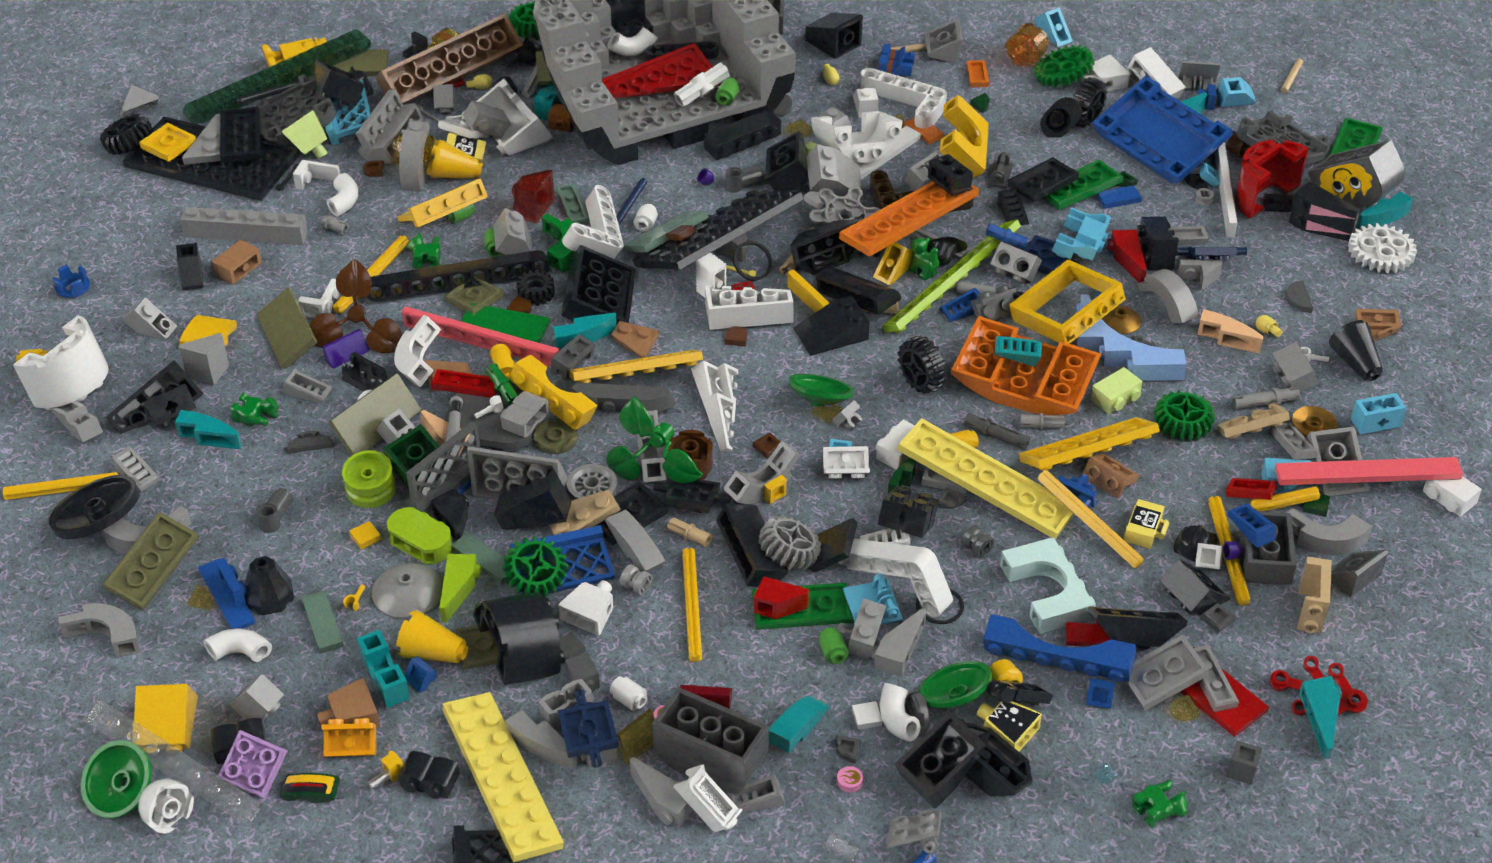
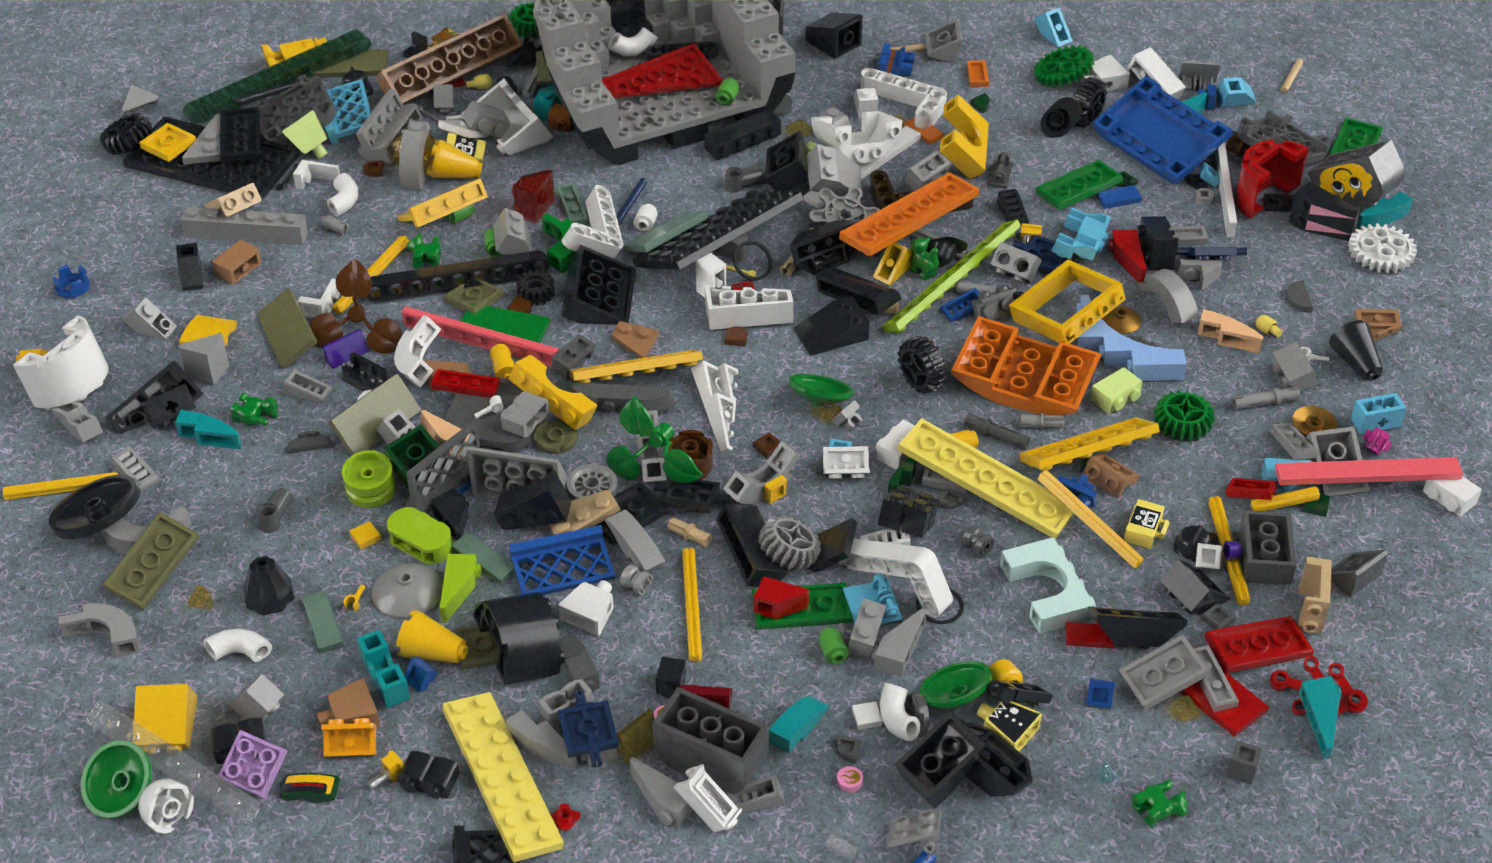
blue bracket [198,558,255,629] -> none
black slope [315,59,365,106] -> none
light grey piece [445,396,463,452] -> none
green pin [485,363,519,406] -> none
green gear [503,535,568,598] -> none
teal slope [553,313,617,351] -> none
white brick [610,676,647,711] -> none
reddish brown tile [666,225,695,241] -> none
white piece [674,62,730,107] -> none
dark purple hinge [697,168,714,185] -> none
yellow tile [787,269,829,313] -> none
light yellow cylinder [823,64,840,85] -> none
black brick [927,154,973,196] -> none
blue arch [983,614,1136,682] -> none
blue pin [985,223,1028,250] -> none
teal slope [995,336,1042,367] -> none
clear orange brick [1005,23,1049,67] -> none
black plate [1007,157,1079,202] -> none
tan wing [1218,403,1290,439] -> none
blue slope [1227,503,1276,547] -> none
light grey arch [1287,508,1372,555] -> none
none -> tan panel [204,182,262,217]
none -> red plate [550,804,581,831]
none -> black brick [655,657,687,698]
none -> yellow piece [1020,223,1042,243]
none -> red tile [1204,616,1314,673]
none -> dark pink gear [1362,427,1392,455]

